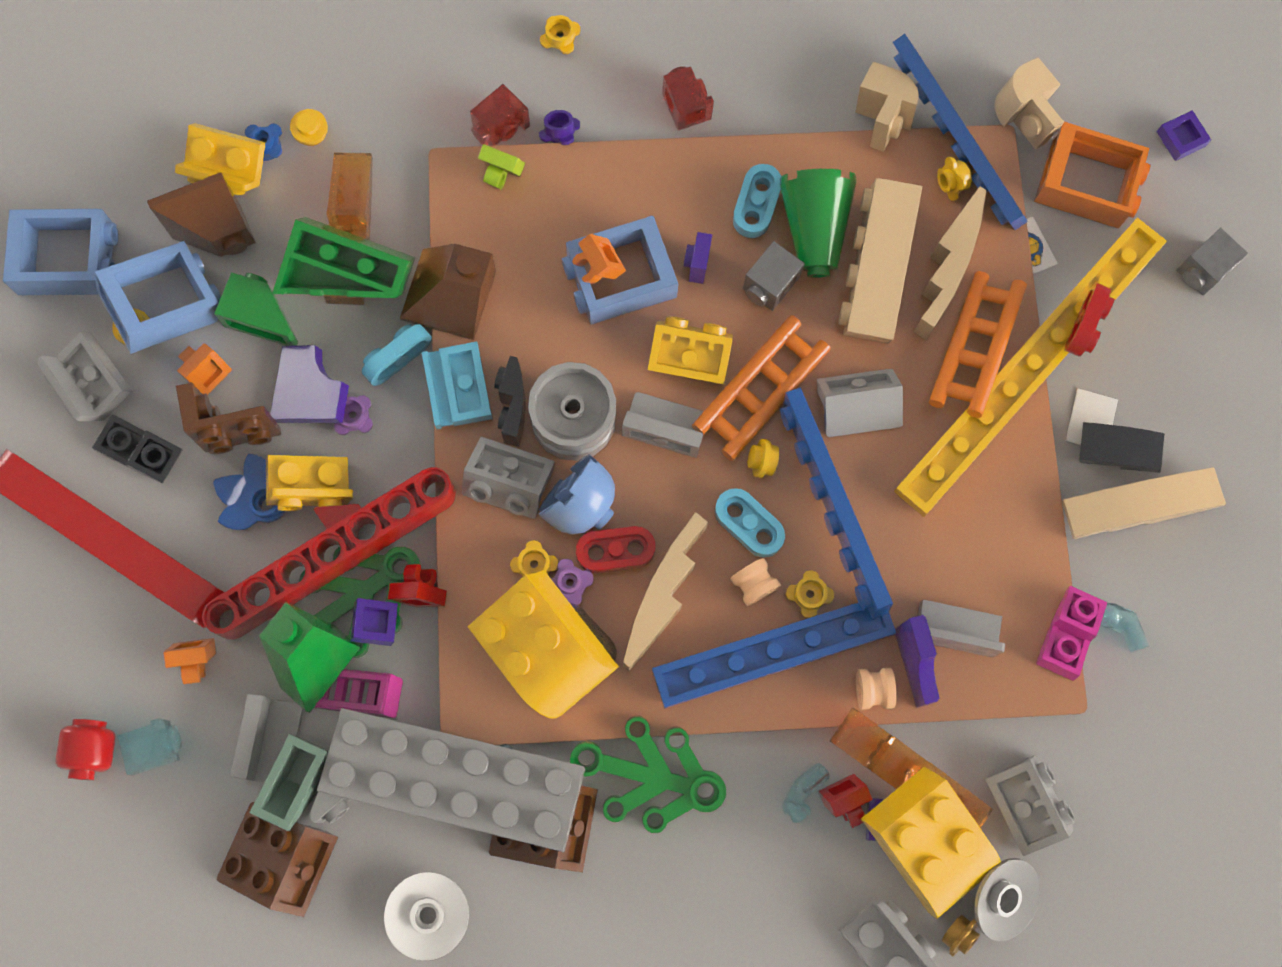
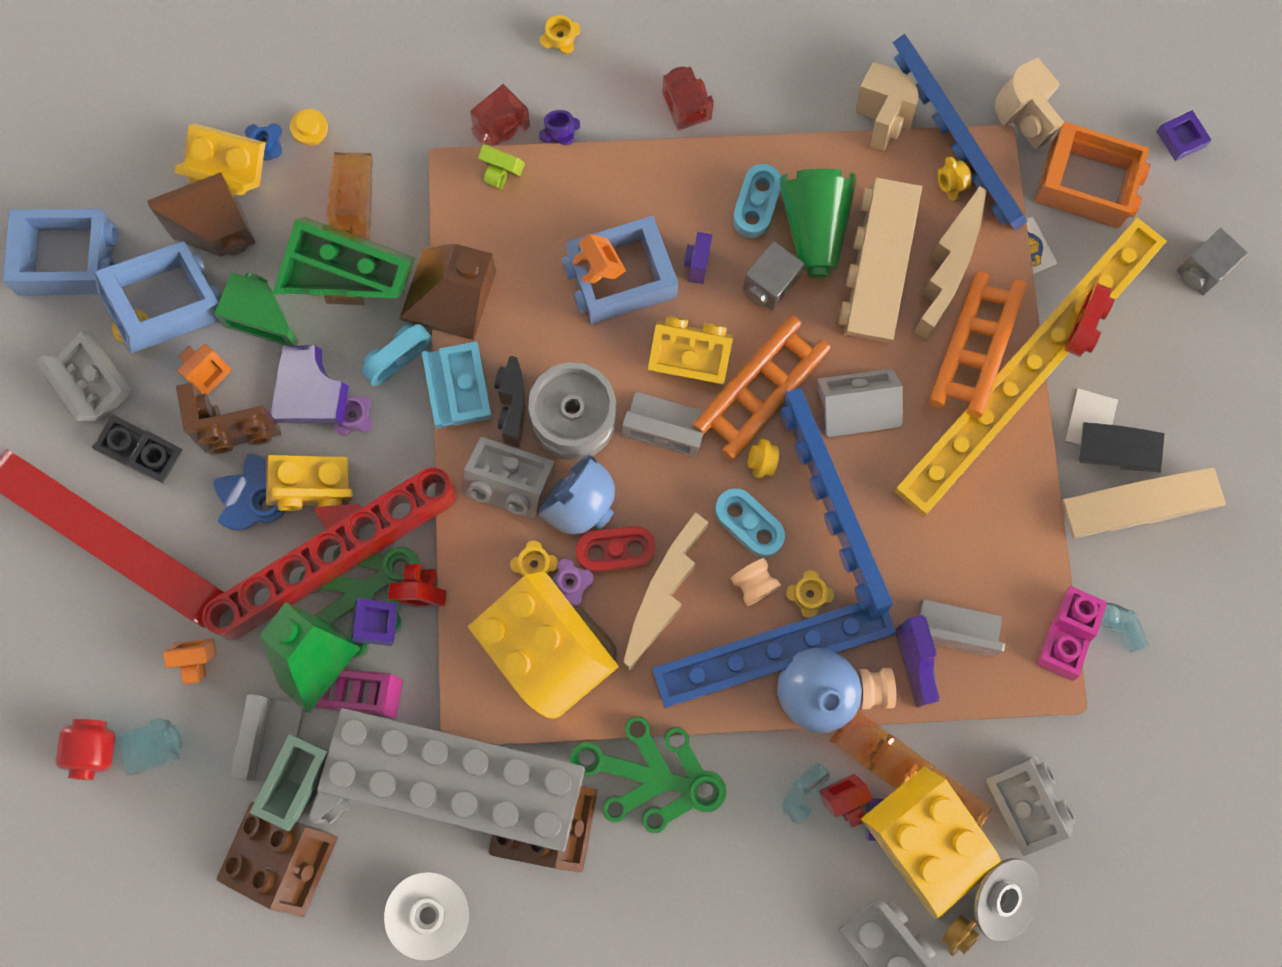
none -> medium blue cylinder [777,648,862,733]

